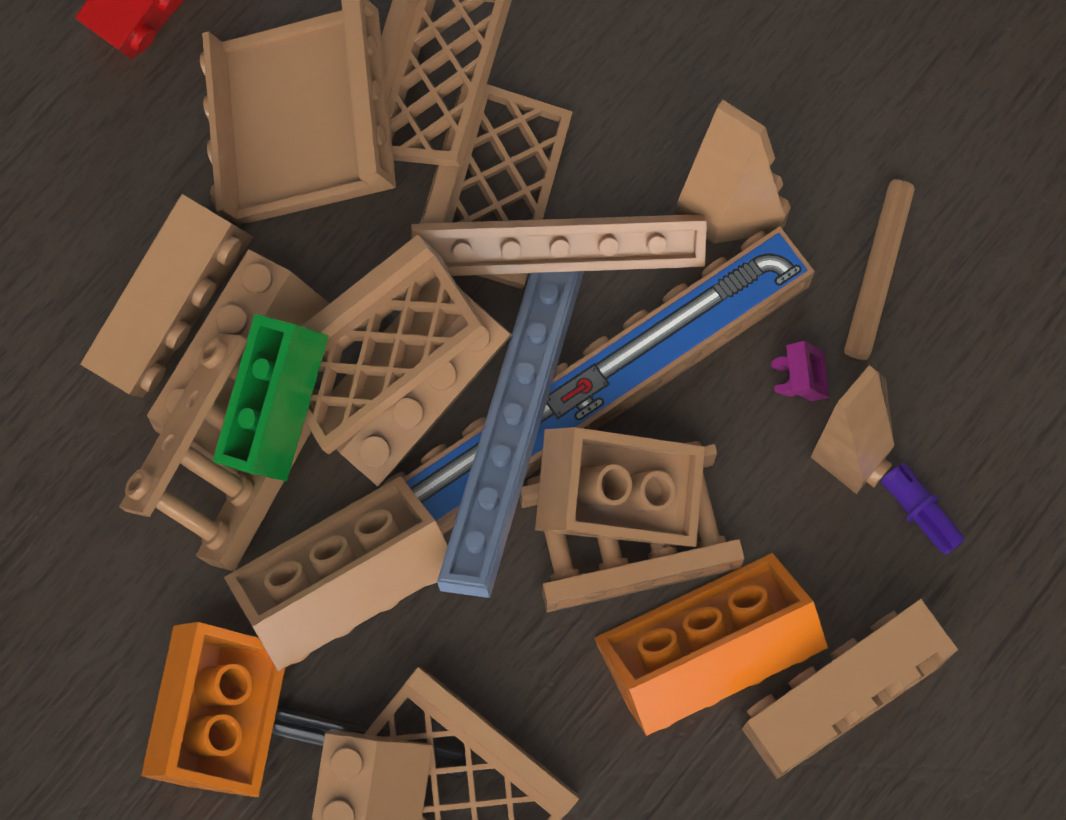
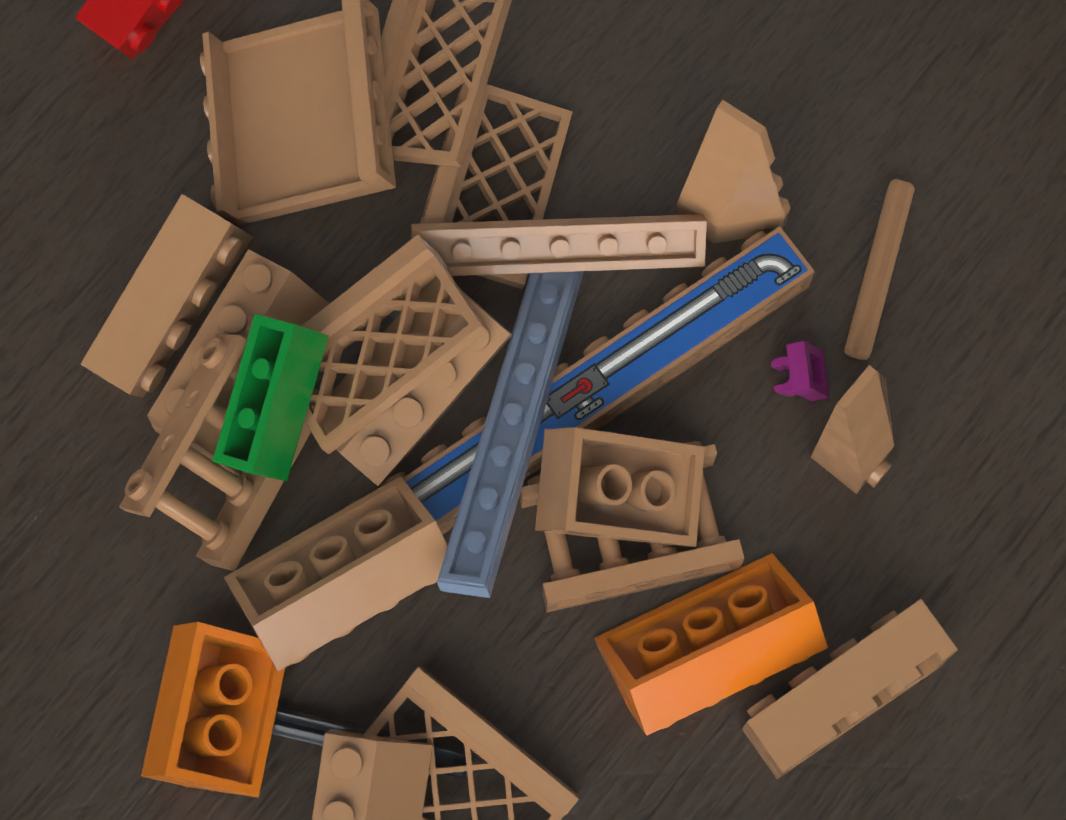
dark purple axle [881,462,964,554] -> none

